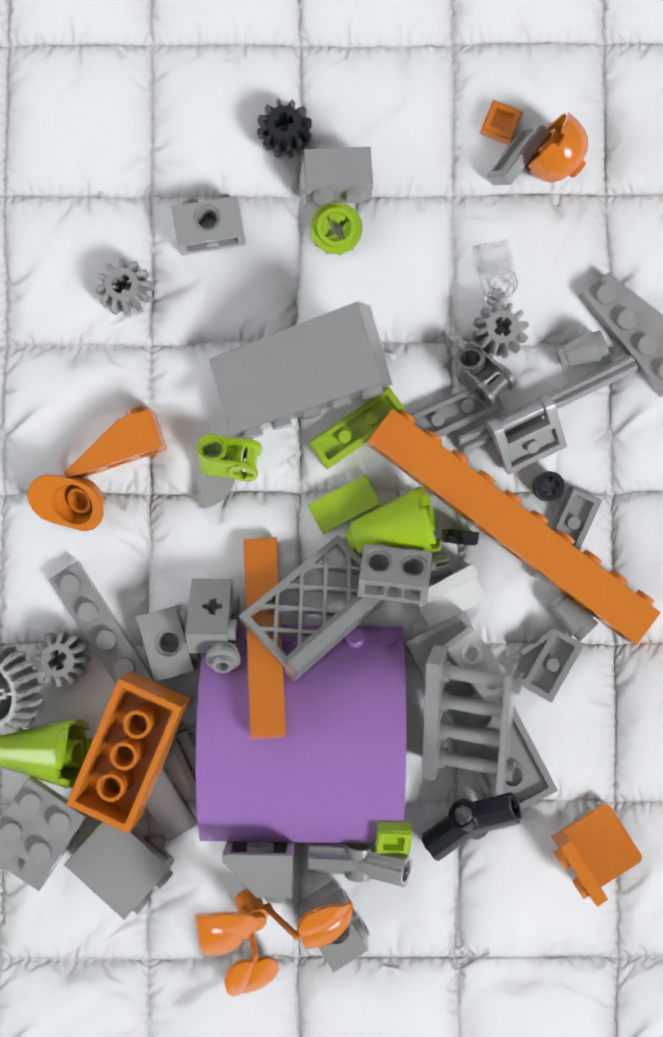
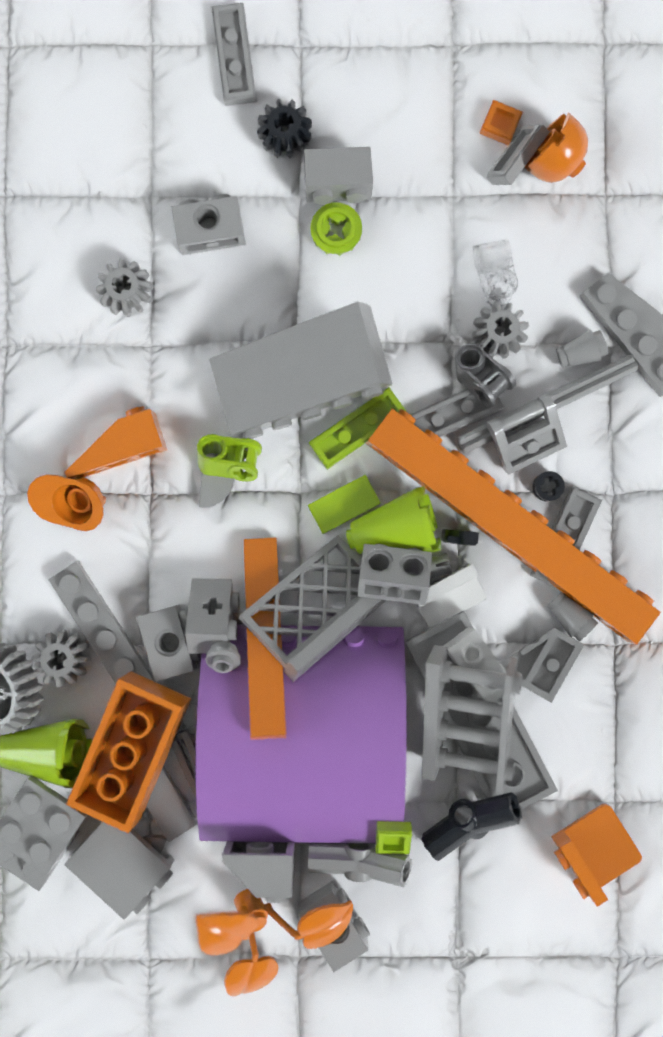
none -> light grey tile [211,3,257,106]

